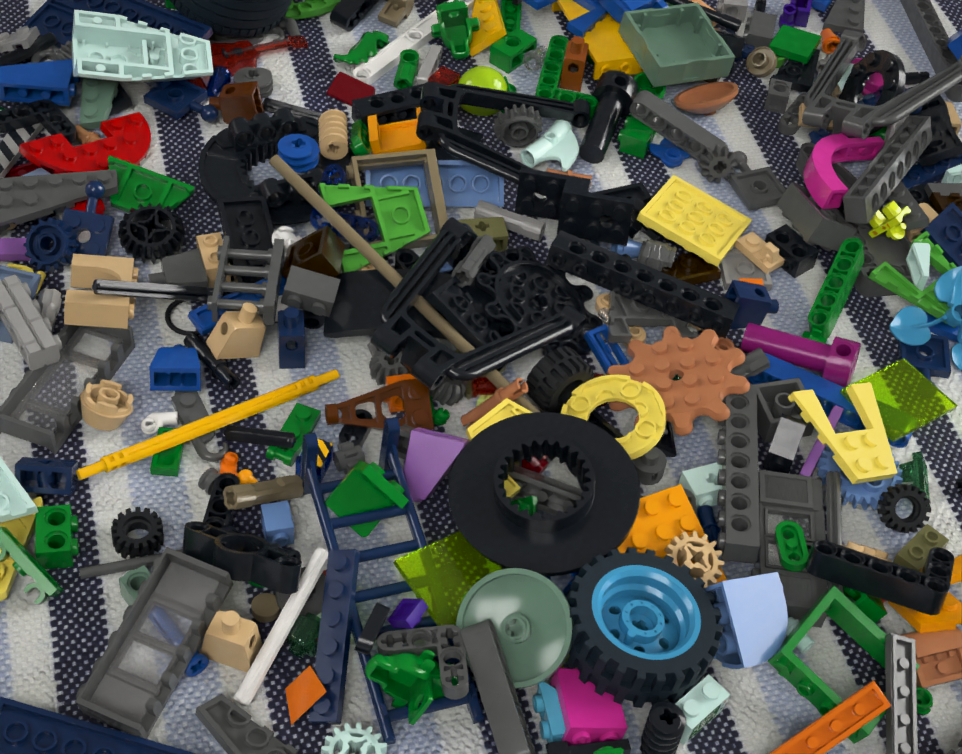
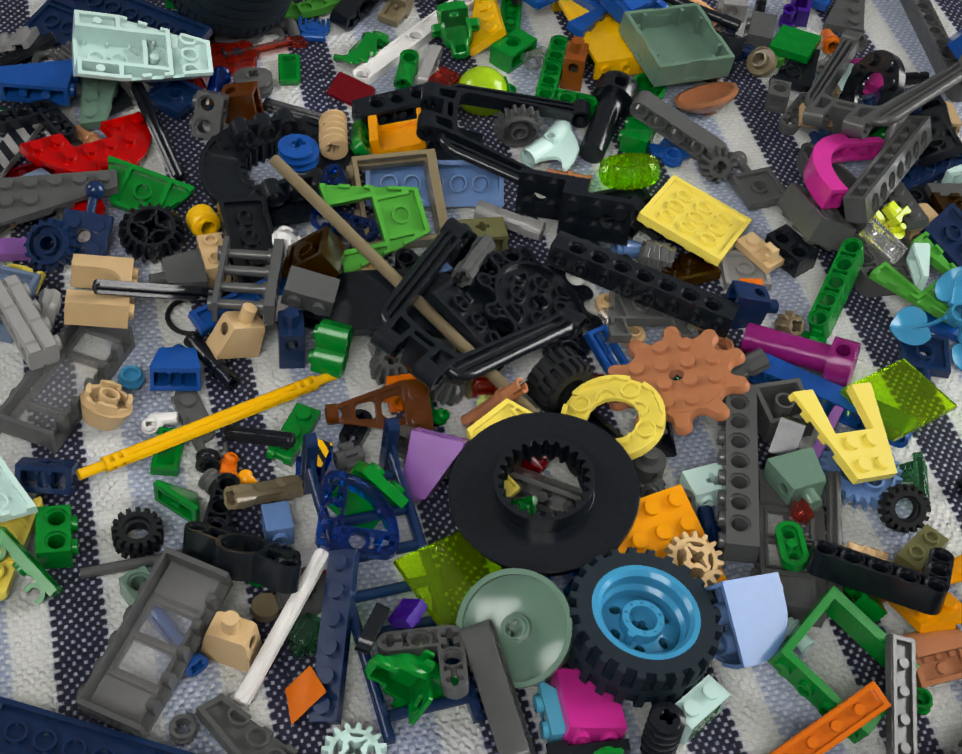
none -> dark azure plate [118,365,145,390]
none -> black axle [131,82,184,182]
none -> green slope [153,480,200,522]
none -> dark grey bush [169,714,197,746]
none -> yellow head [186,204,220,236]
none -> dark grey brick [189,89,230,140]
none -> black bush [195,448,220,473]
none -> green tile [278,54,301,86]
none -> blue piece [298,16,330,42]
none -> green brick [308,319,354,378]
none -> clear blue beam [315,470,399,560]
none -> clear neon green gear [599,152,660,191]
none -> dark grey pin [641,477,666,497]
none -> sand green torso [762,447,826,511]
none -> dark tan gear [774,310,805,337]
none -> clear red plate [789,499,814,525]
none -> clear plate [859,217,908,264]

